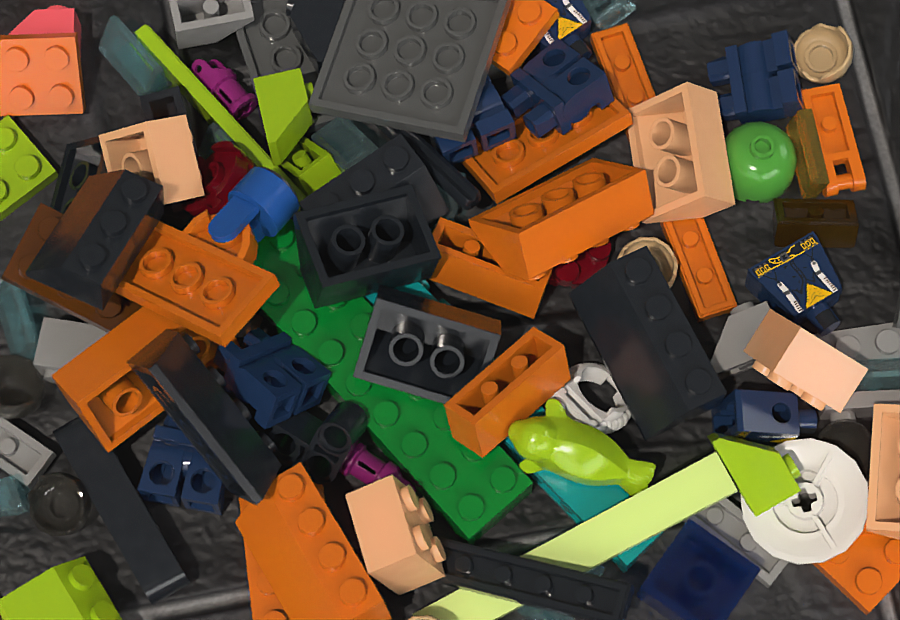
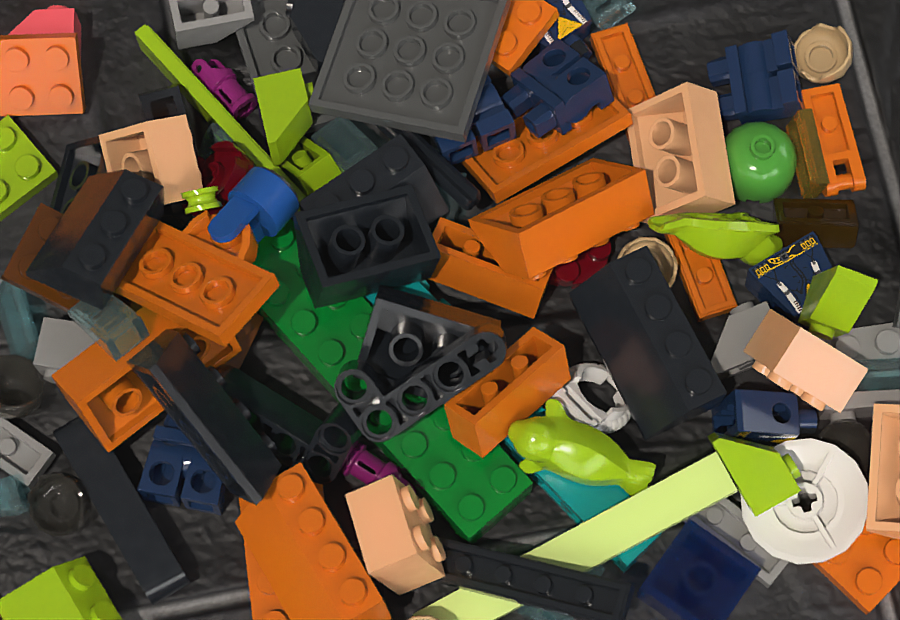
clear light blue slope [99,15,168,95] -> none
dark blue hips [213,328,332,430] -> none
none -> clear light blue slope [67,295,150,361]
none -> lime bush [181,186,222,214]
none -> black beam [334,323,507,442]
none -> lime animal [647,212,783,266]
none -> lime slope [798,265,878,340]

